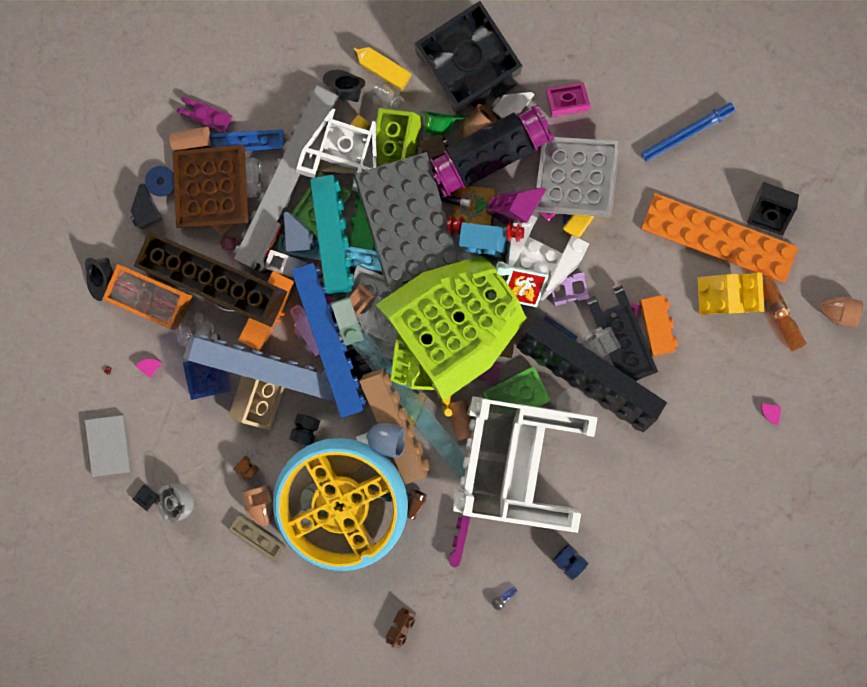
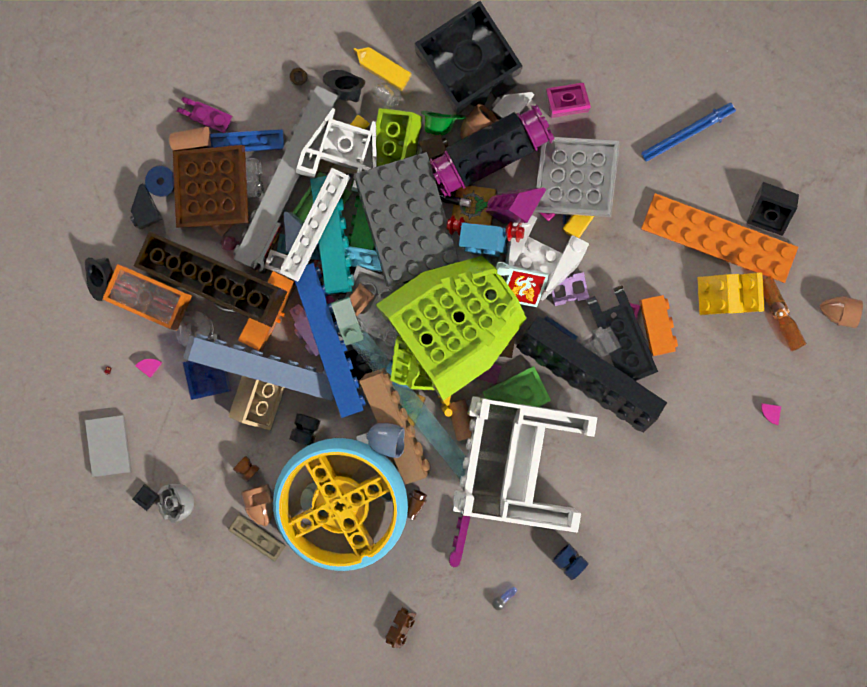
none -> white plate [279,168,350,282]
none -> dark brown bush [290,68,308,85]

